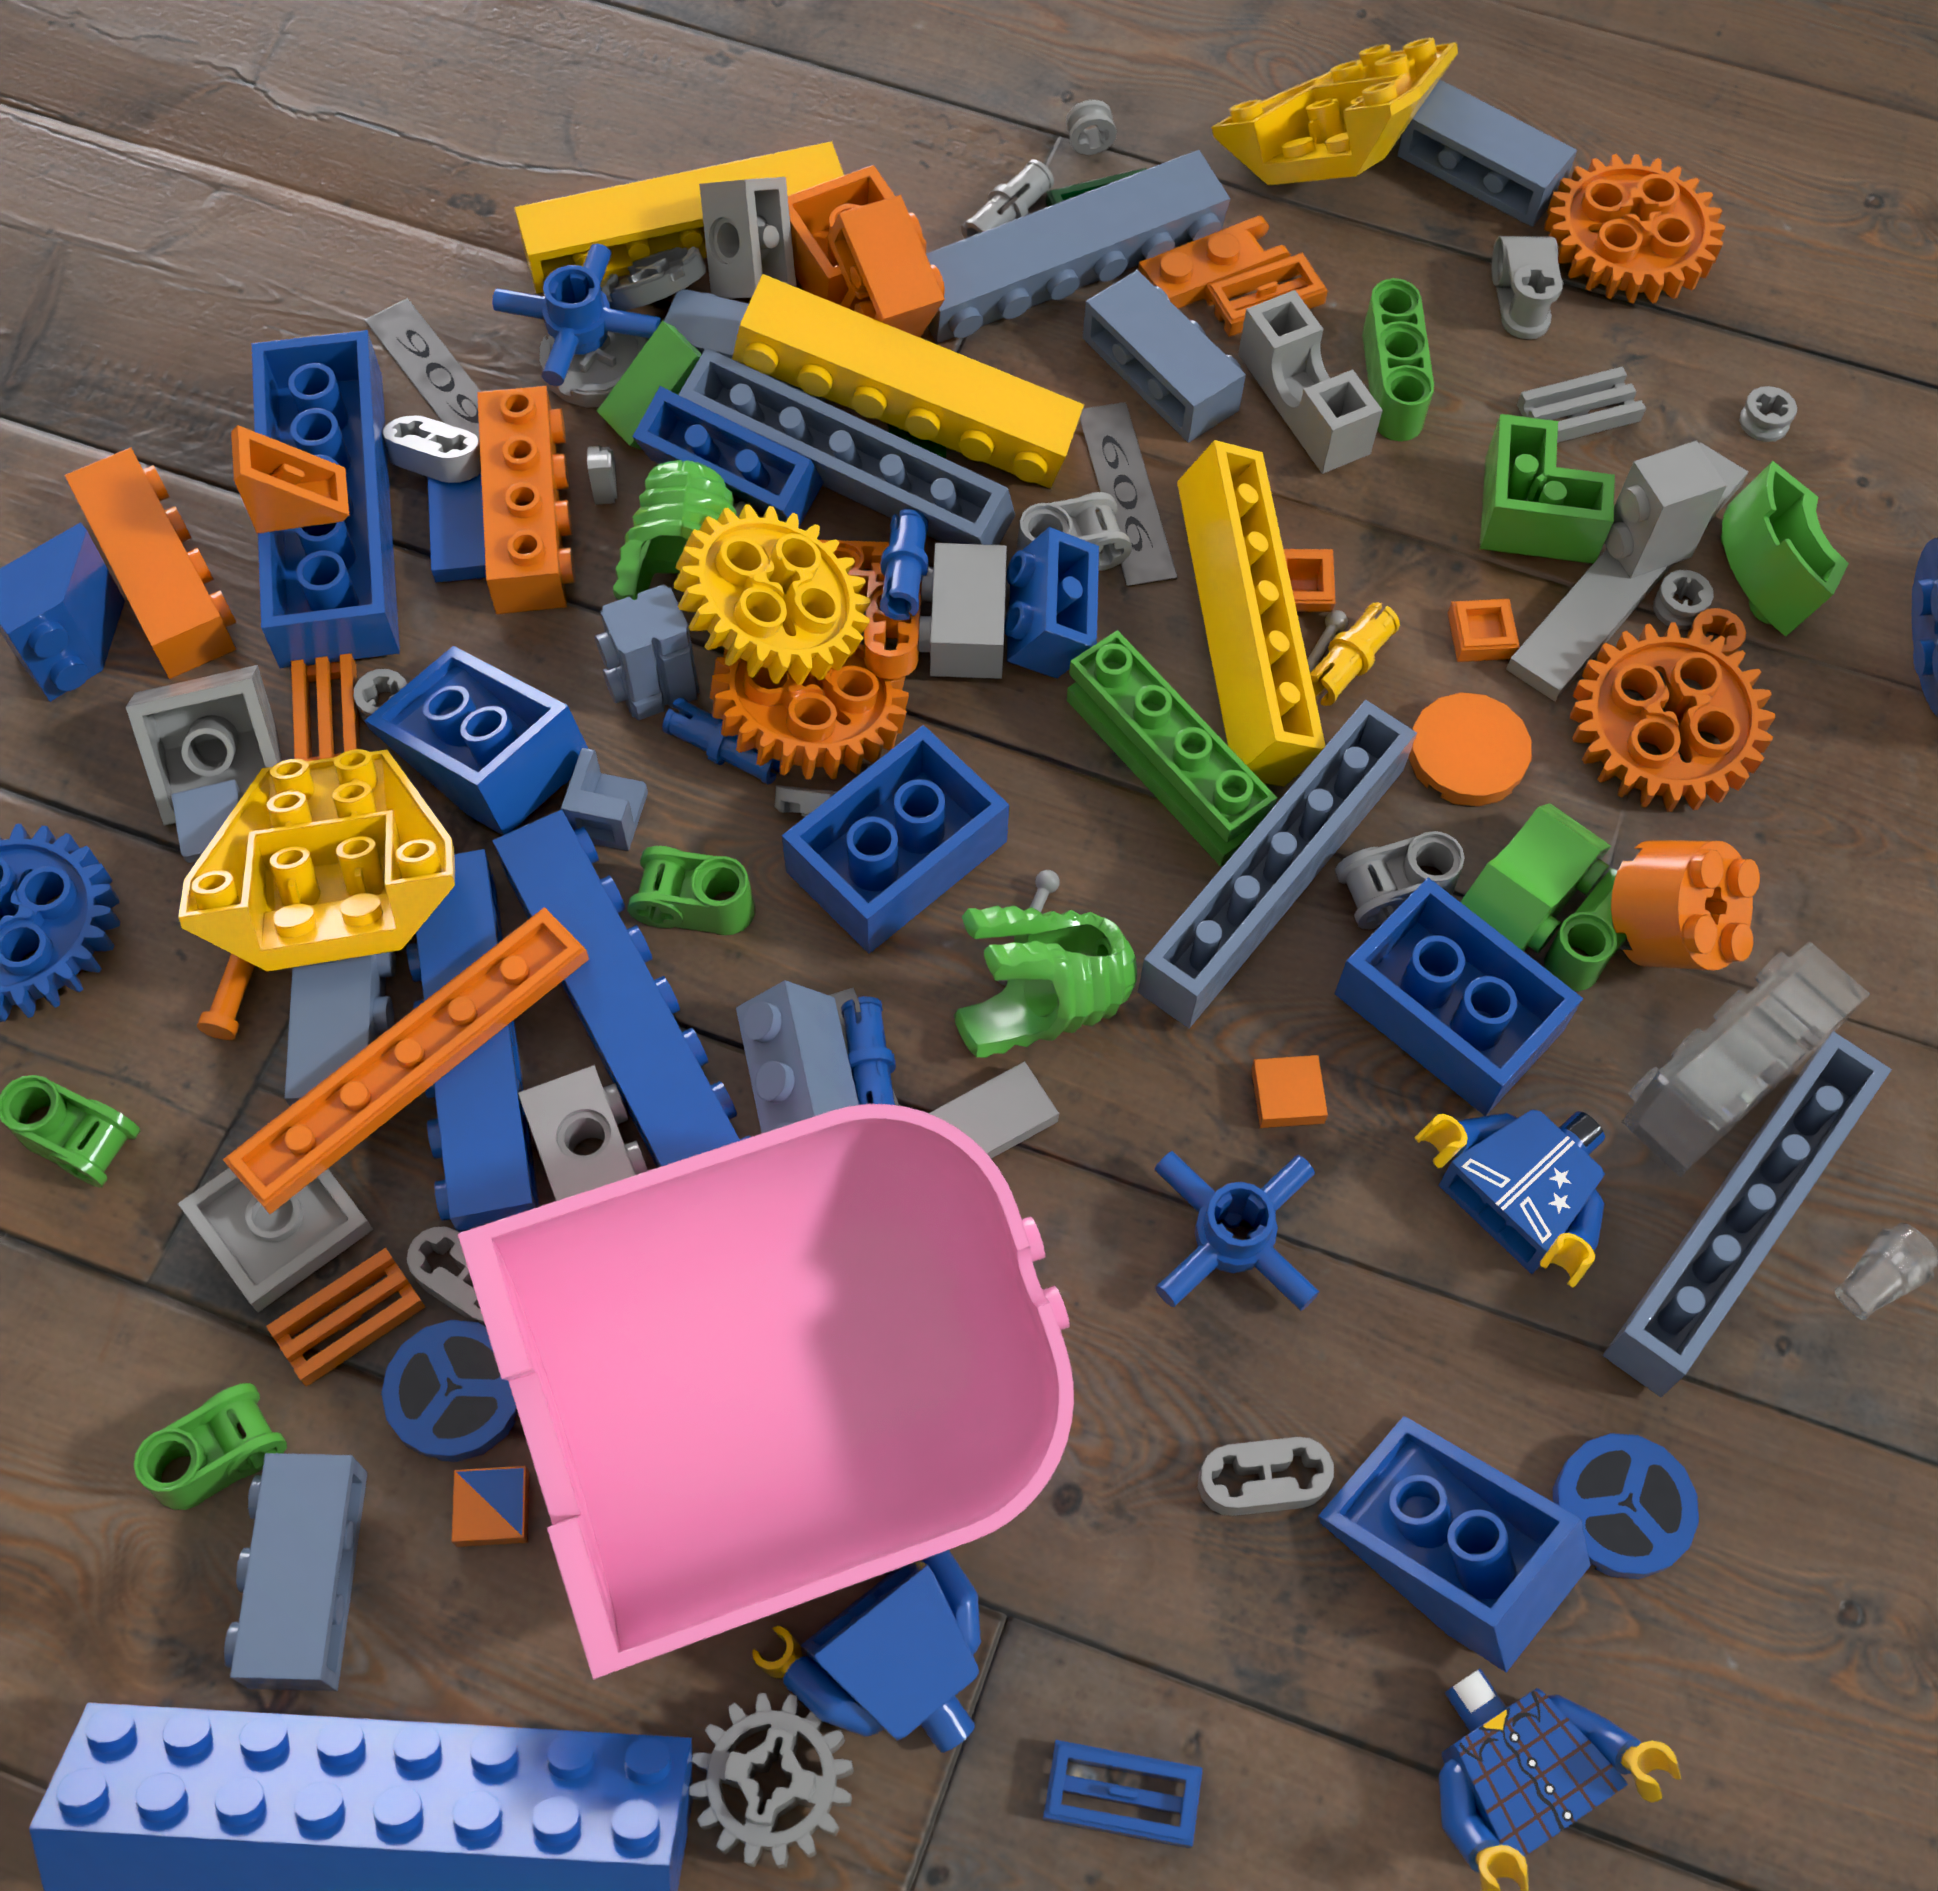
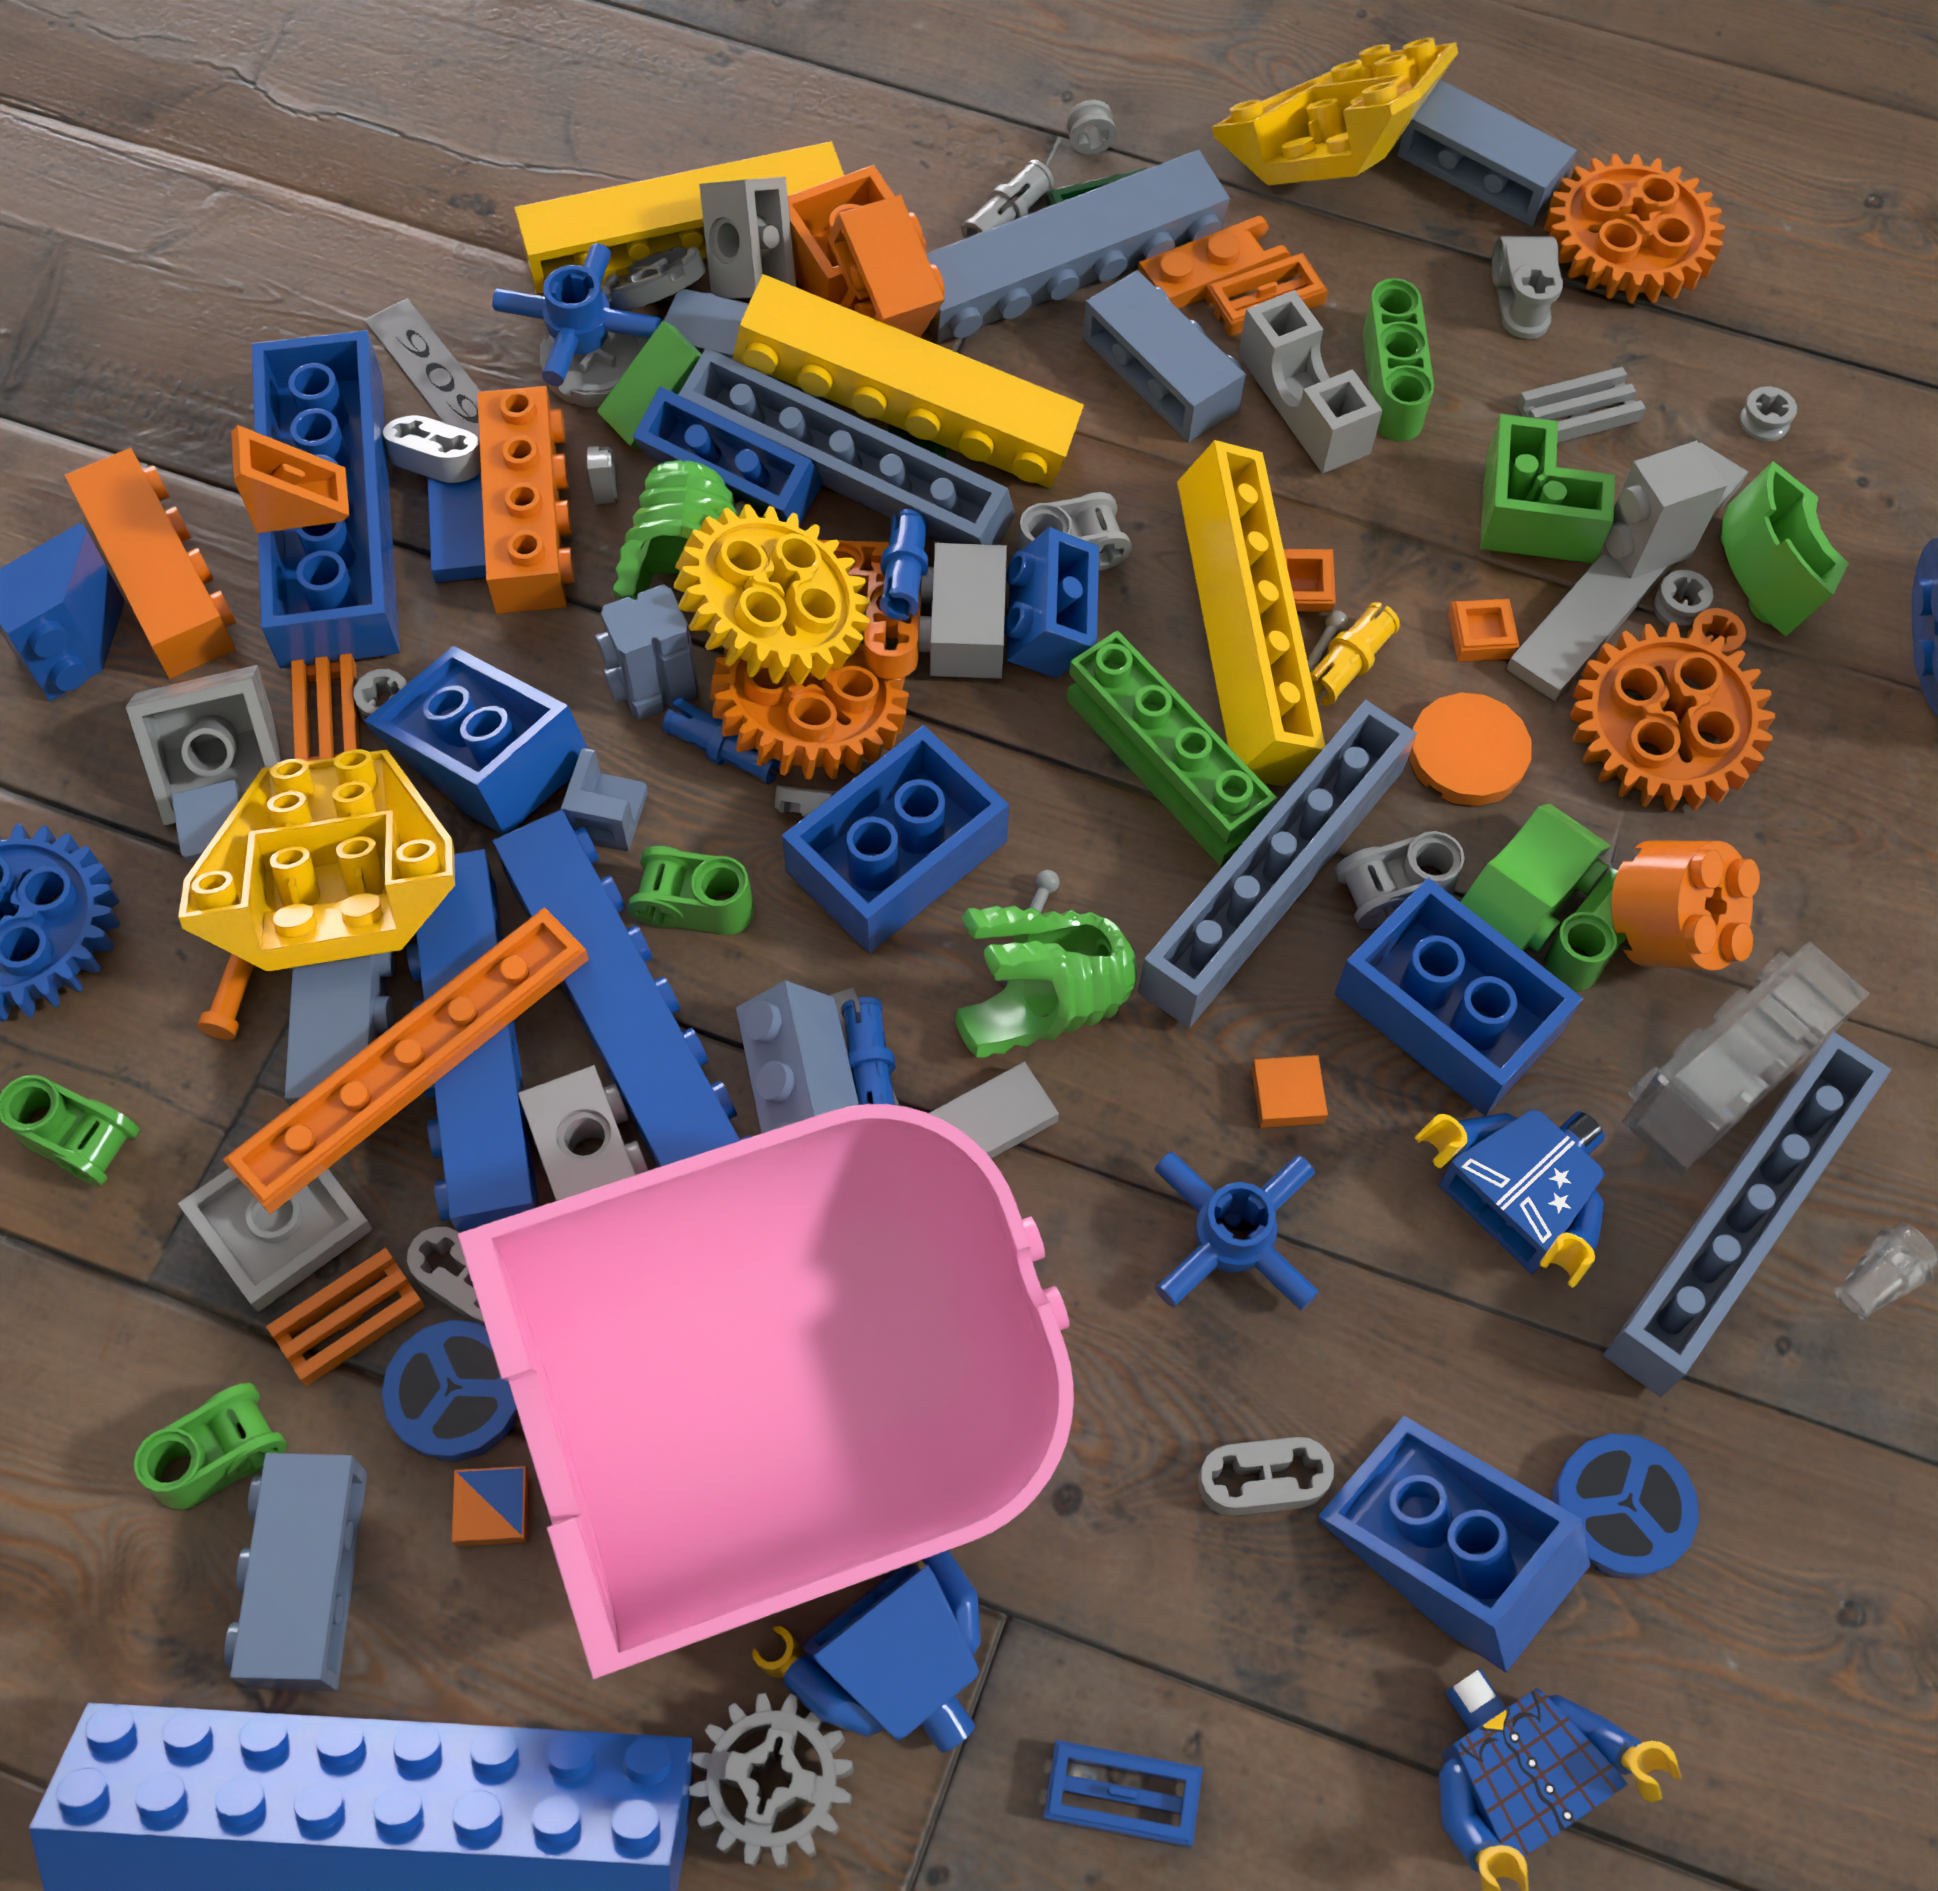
flat silver sticker [1080,402,1178,586] -> none

